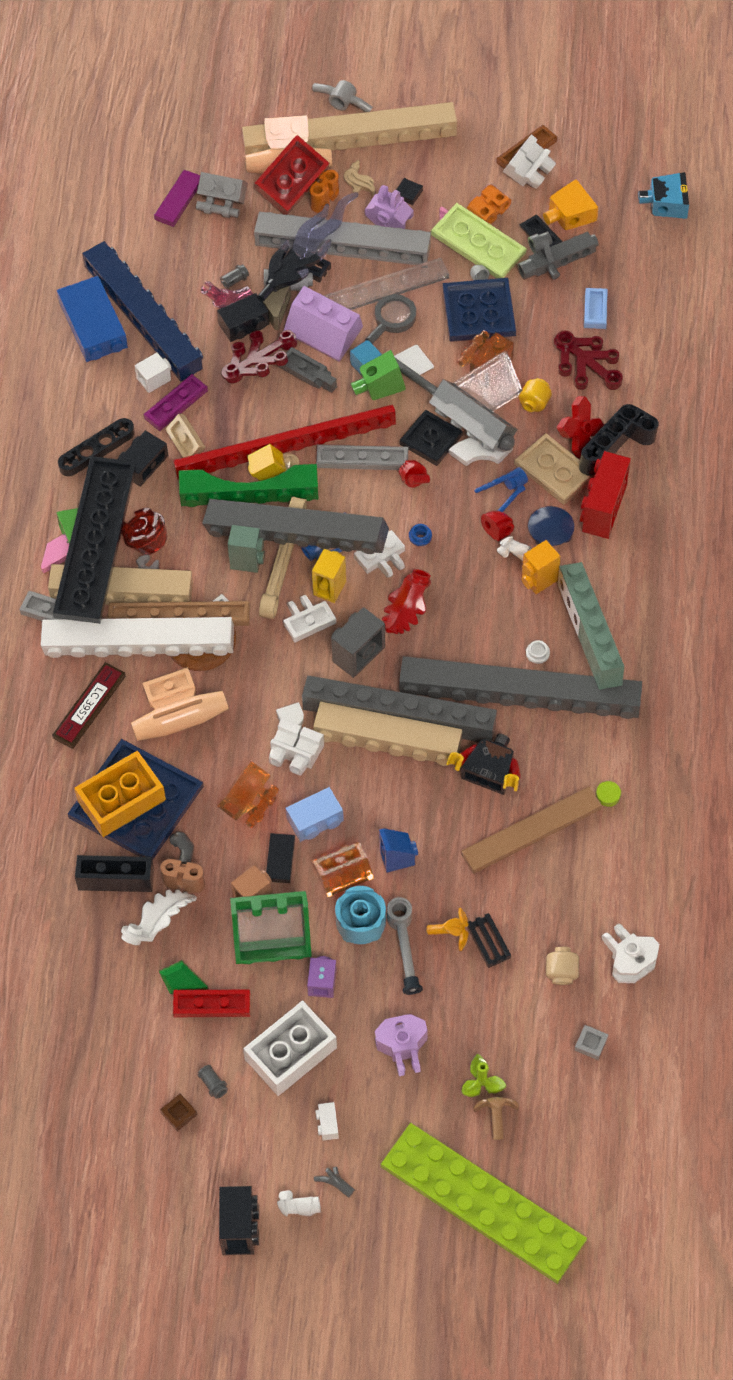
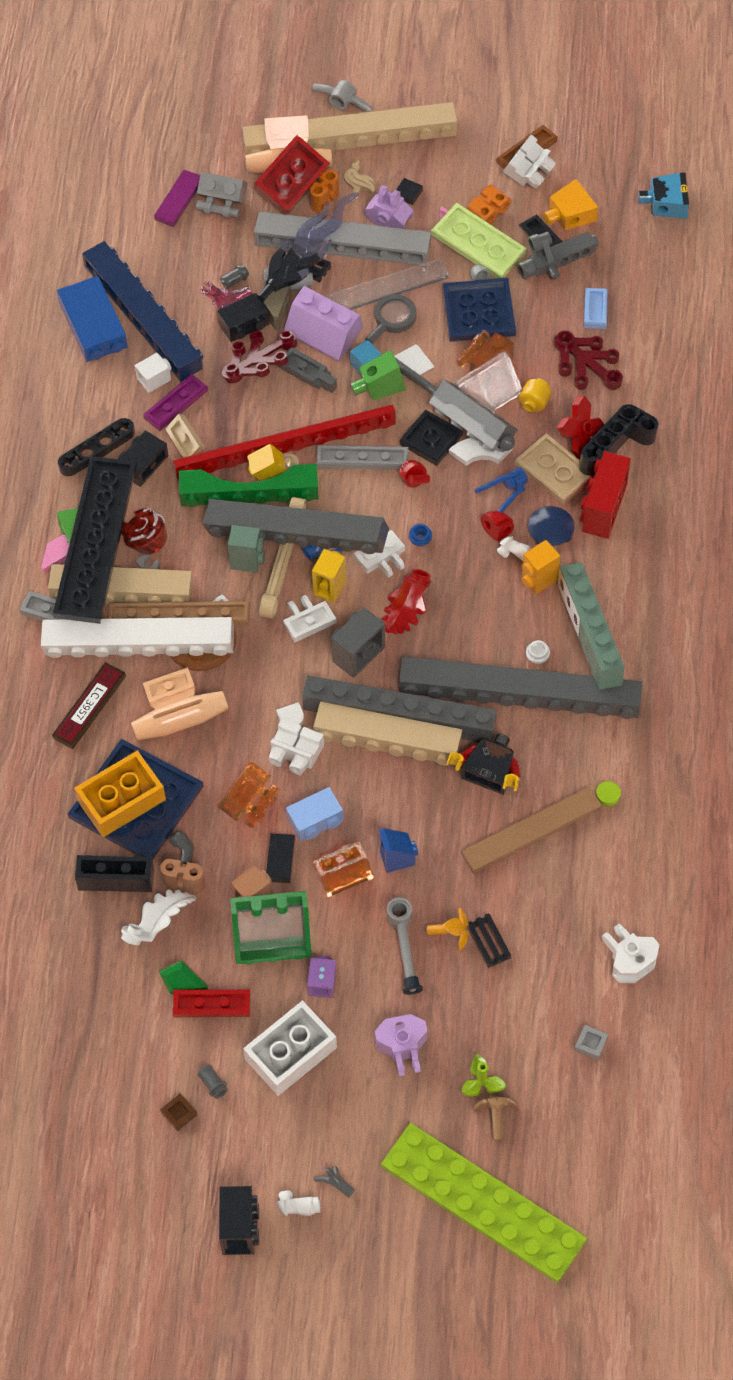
white piece [316,1102,339,1141] -> none
medium azure brick [335,886,386,944] -> none
tan head [546,947,579,985] -> none

